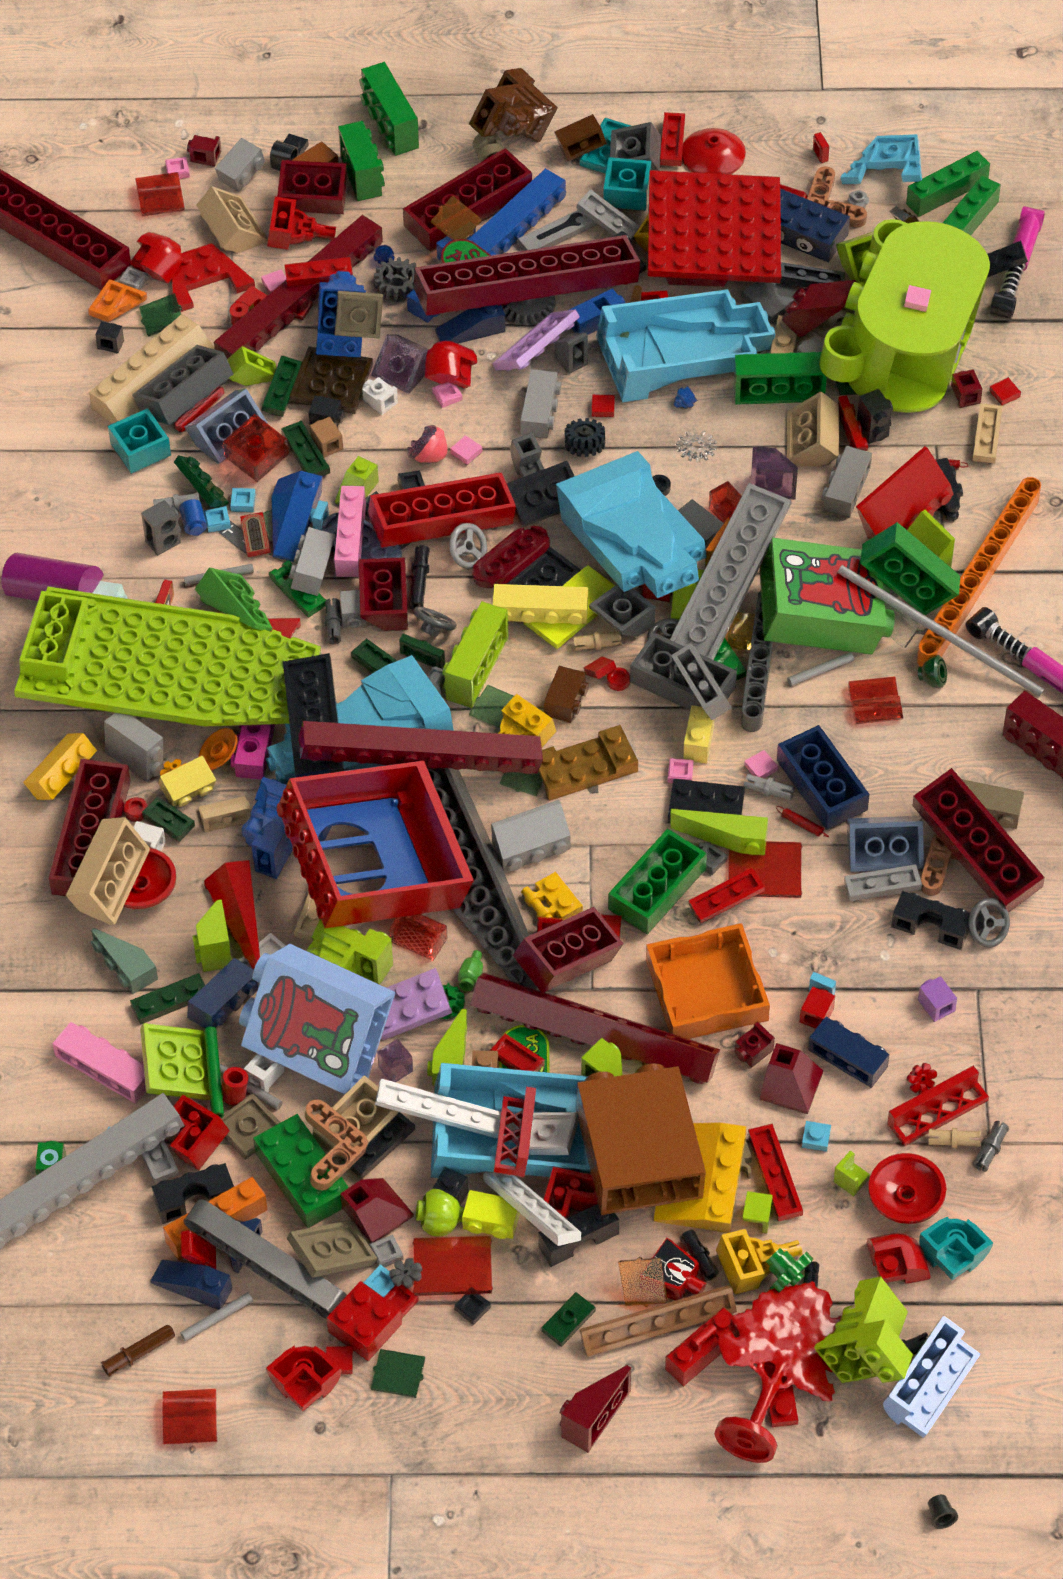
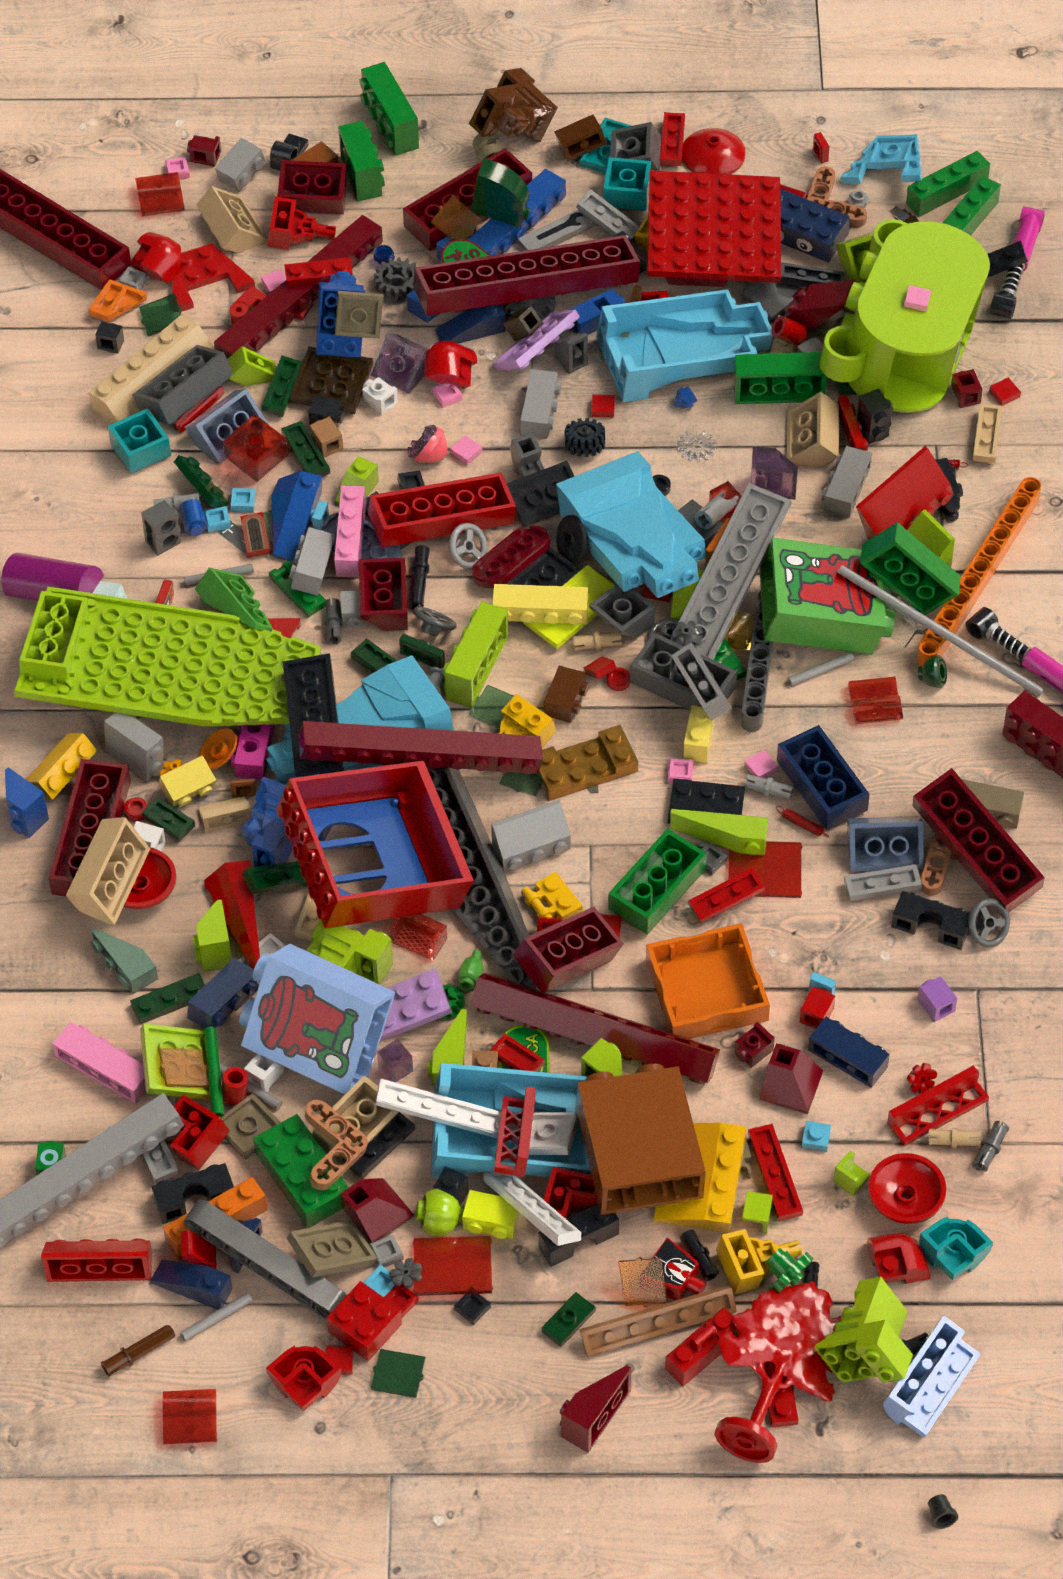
none -> blue slope [5,767,49,838]
none -> red slope [41,1238,153,1282]
none -> clear orange piece [158,1048,209,1088]
none -> dark orange slope [230,779,256,798]
none -> dark green plate [242,861,308,894]
none -> dark green brick [470,158,531,228]
none -> dark brown brick [503,306,544,341]
none -> black wheel [556,515,587,565]
none -> dark grey plant [672,620,703,646]
none -> light grey piece [695,490,739,529]
none -> red brick [771,316,807,346]

